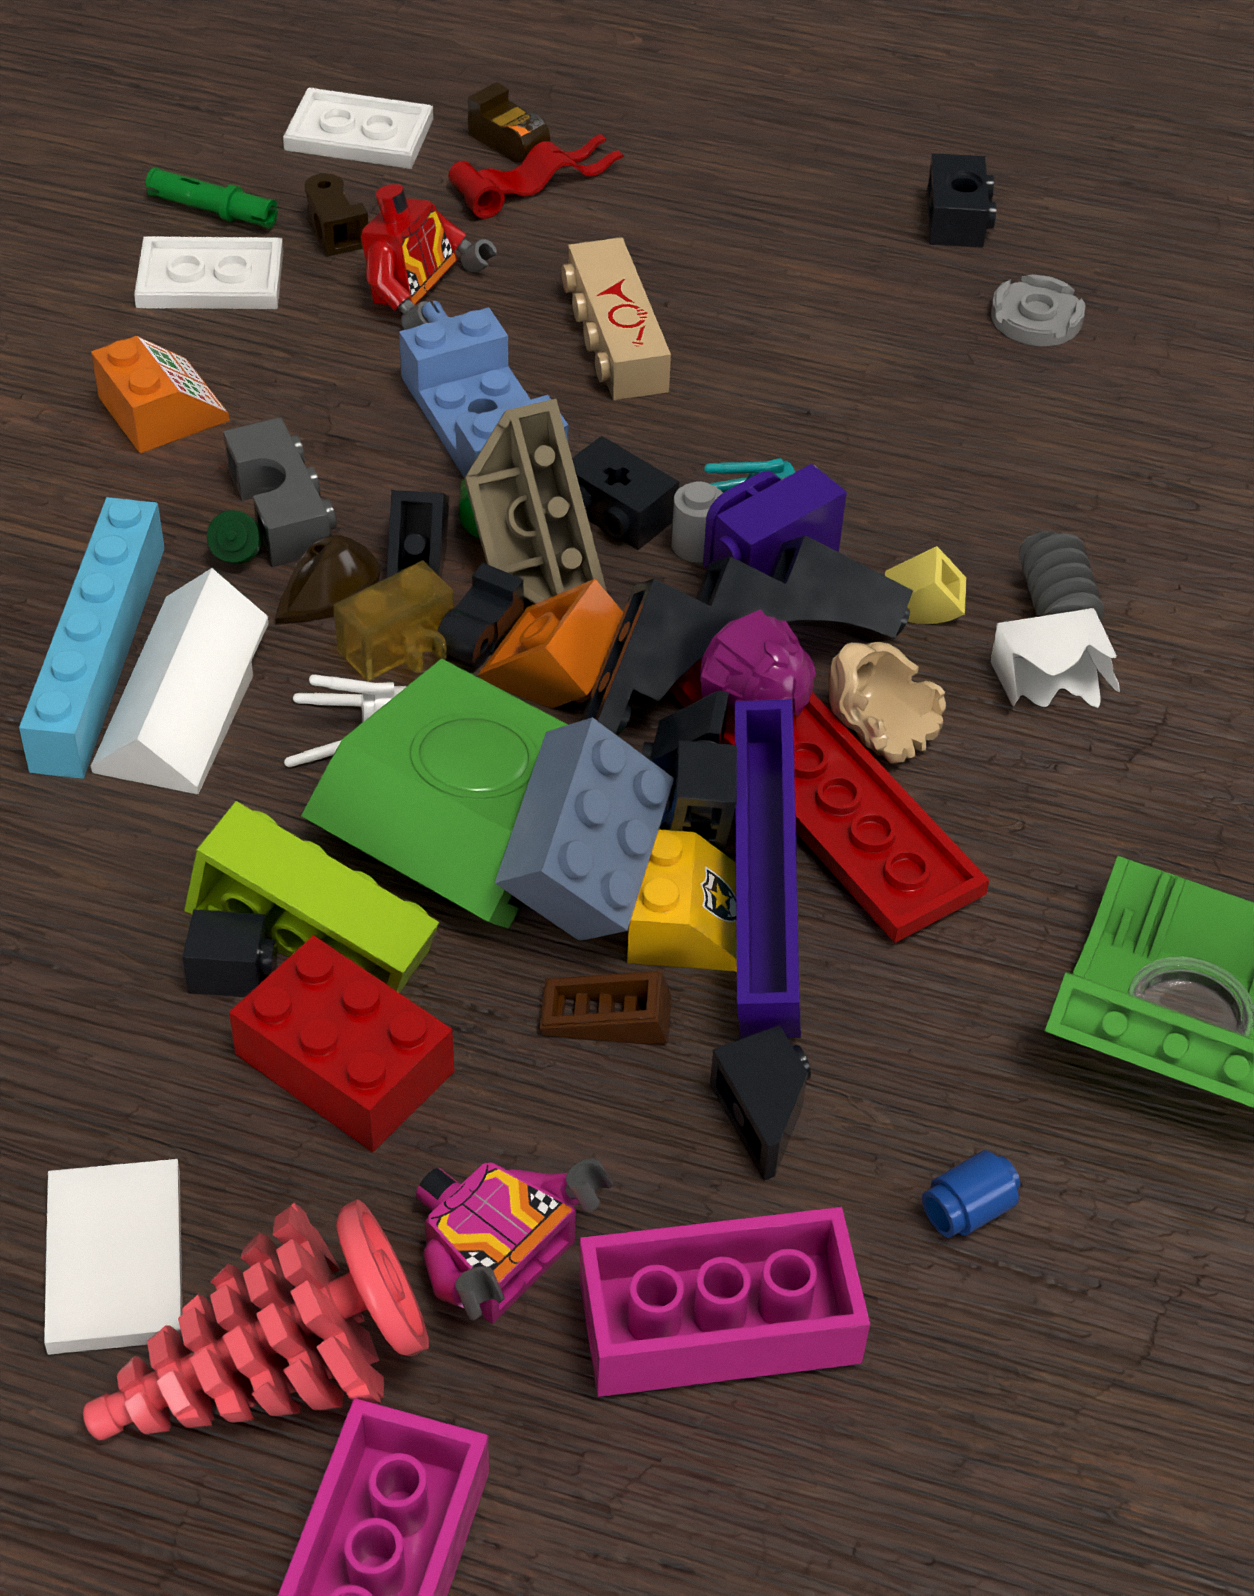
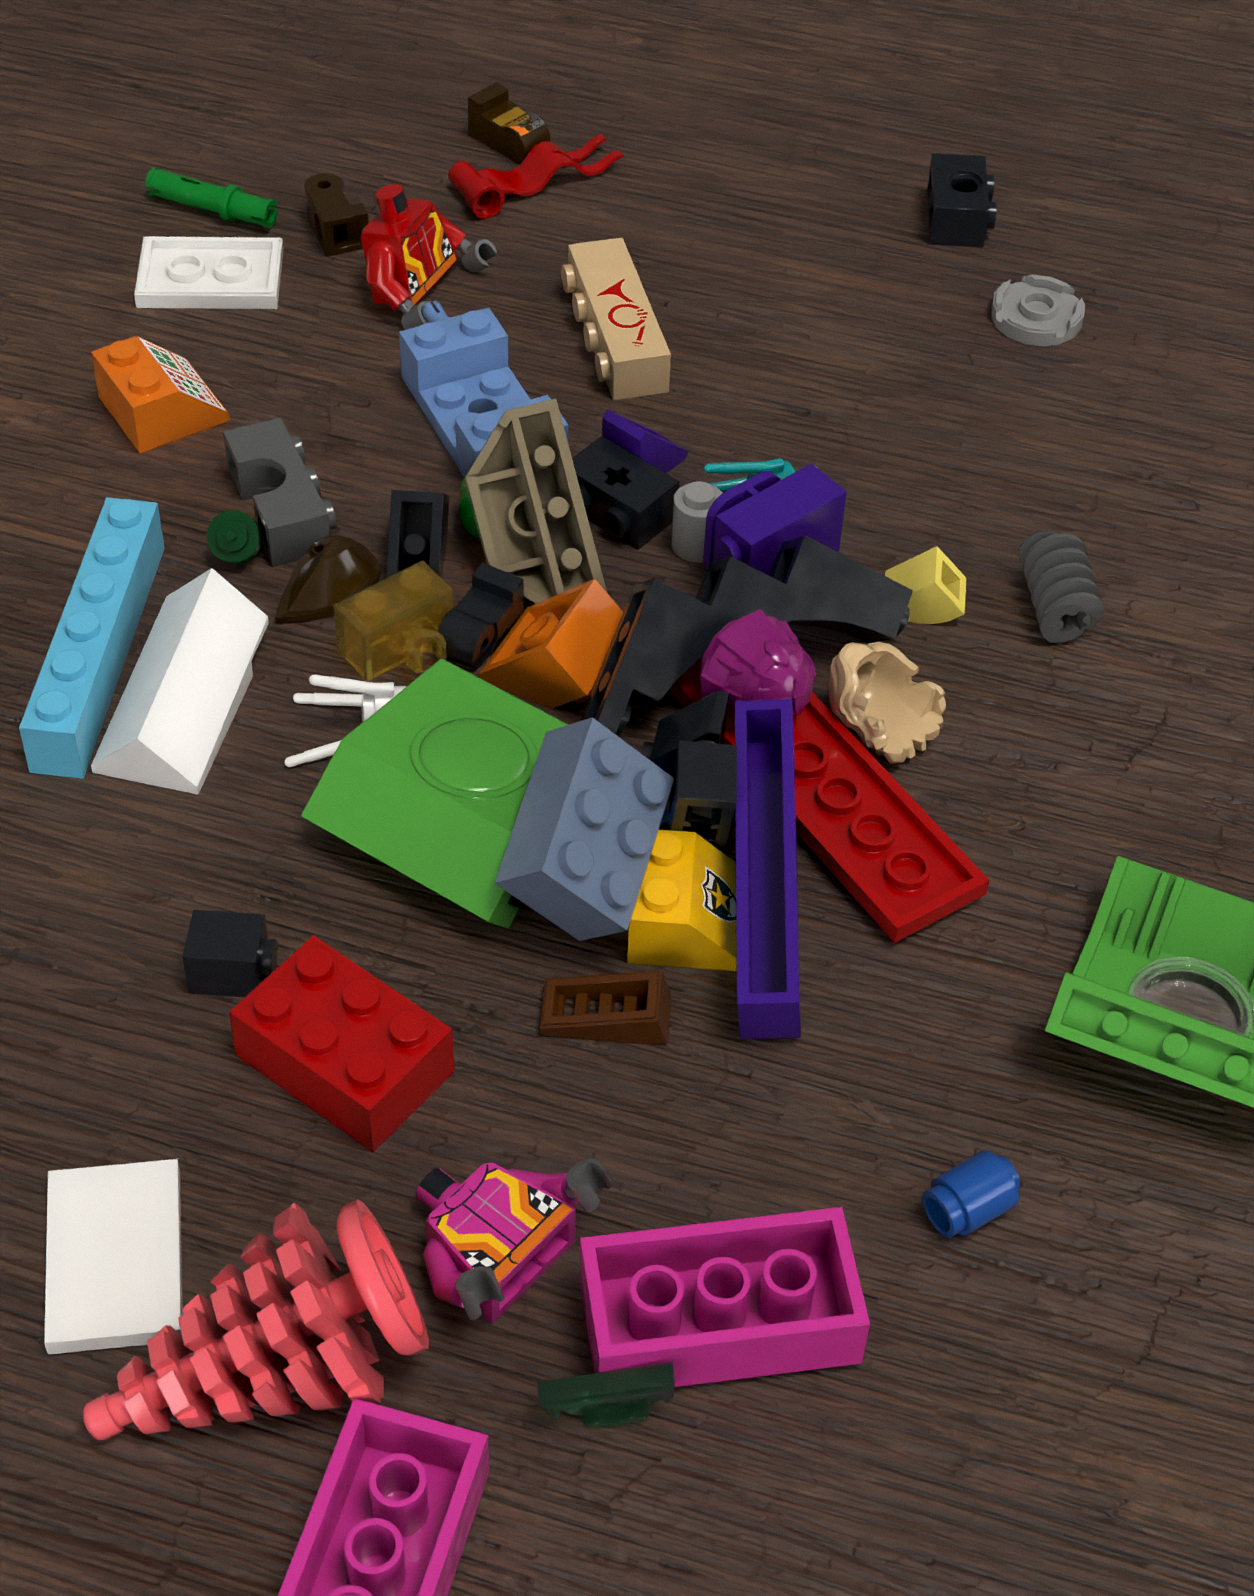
lime wedge [184,801,439,993] -> none
white tile [283,88,433,169] -> none
black slope [710,1025,811,1181] -> none
white piece [991,608,1120,708] -> none
none -> clear green tile [538,1362,675,1428]
none -> dark purple slope [602,409,689,473]

